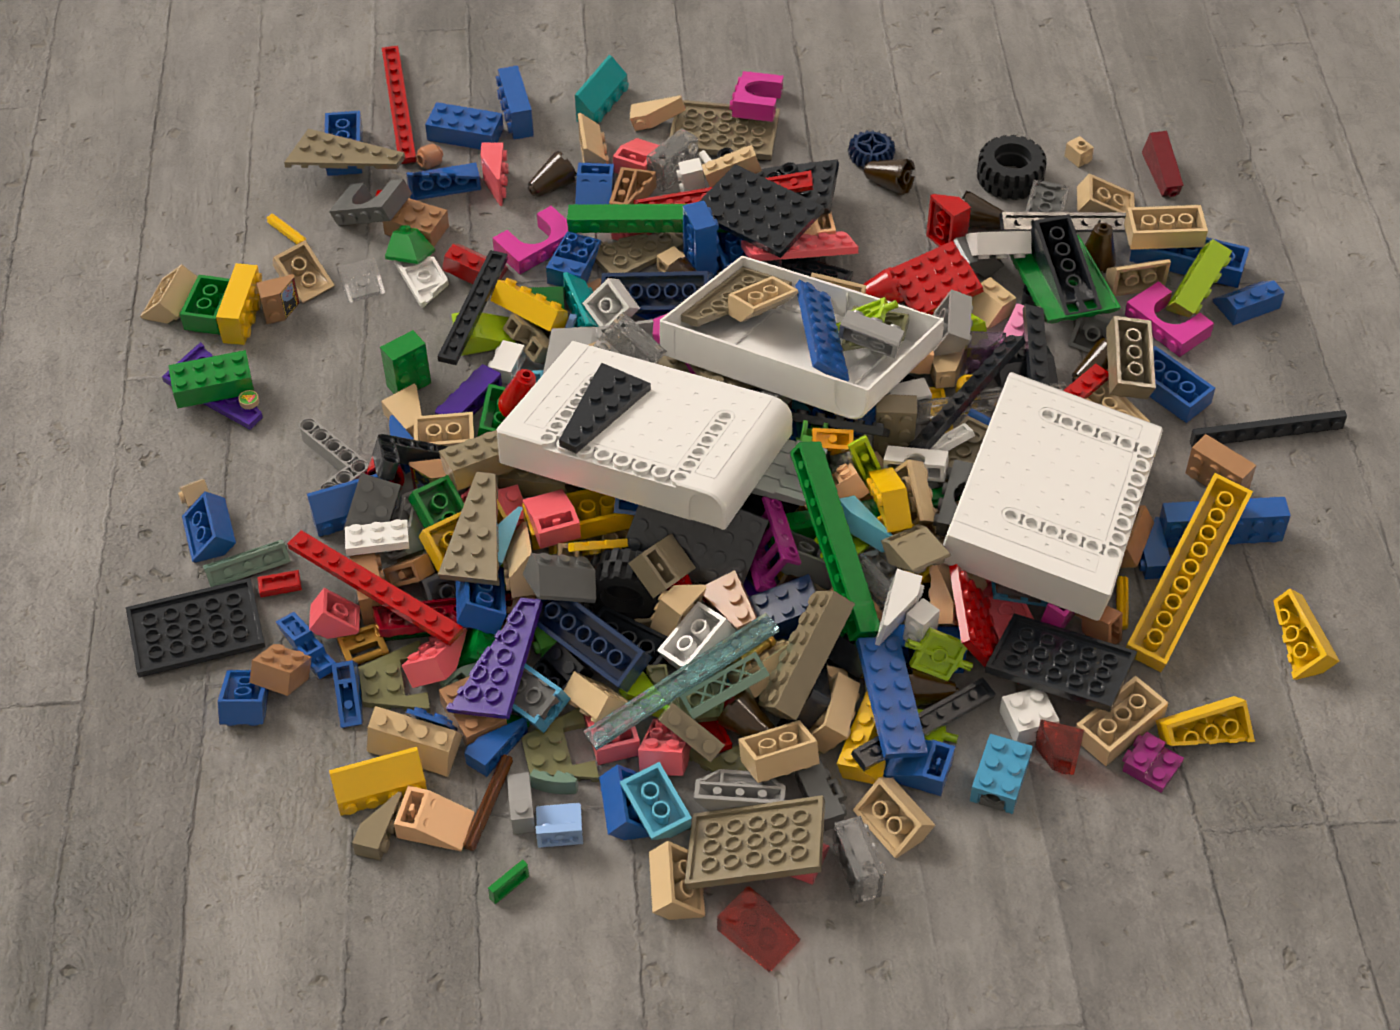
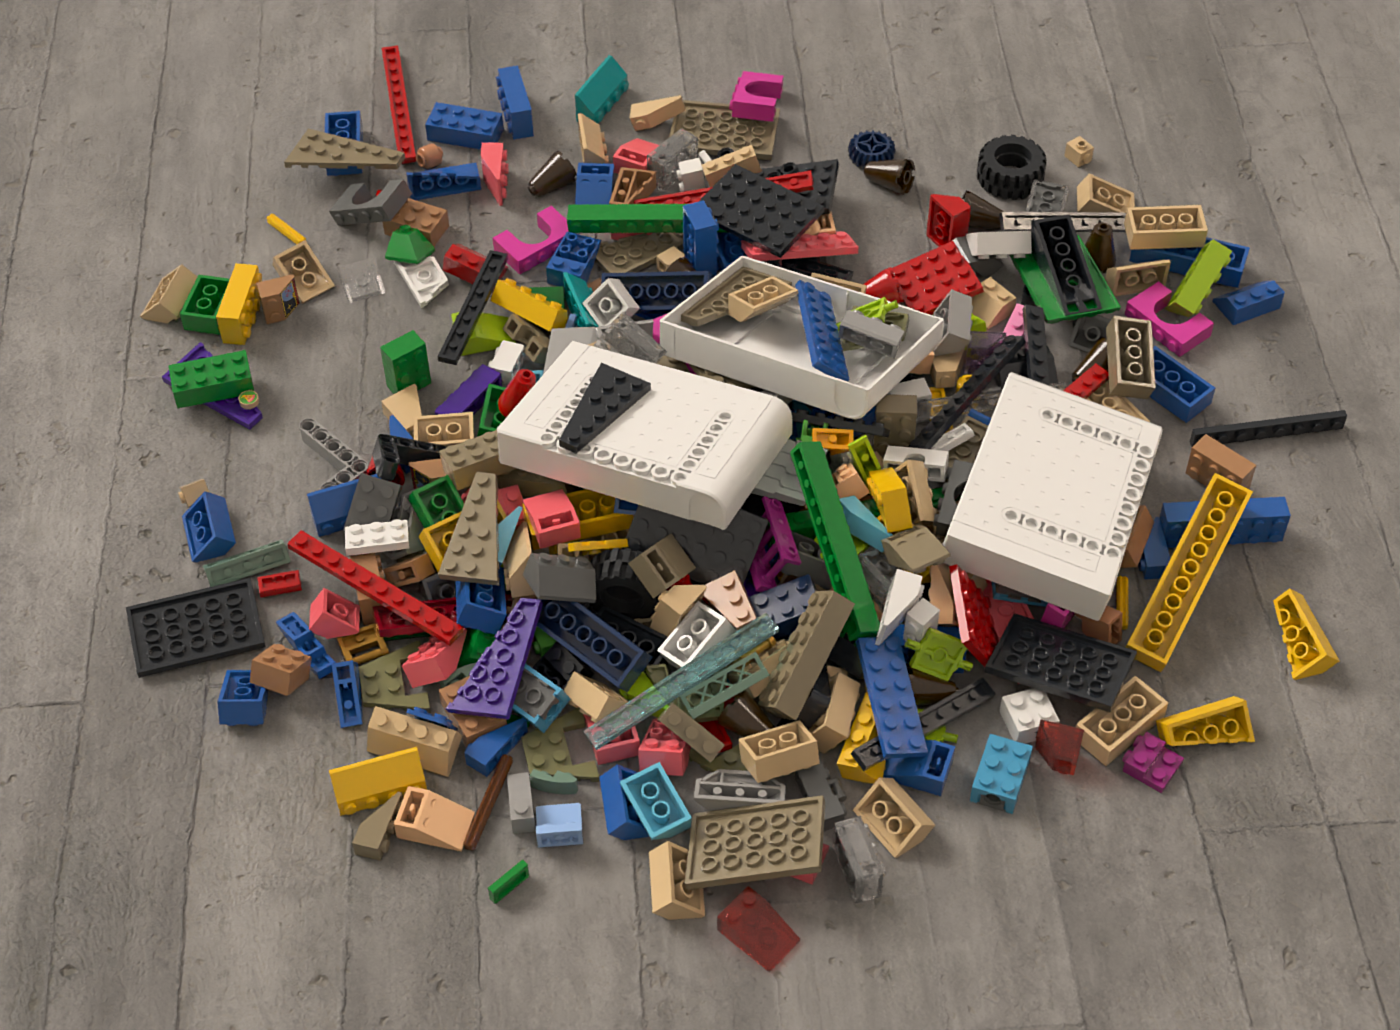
dark red slope [1142,131,1183,197] -> none

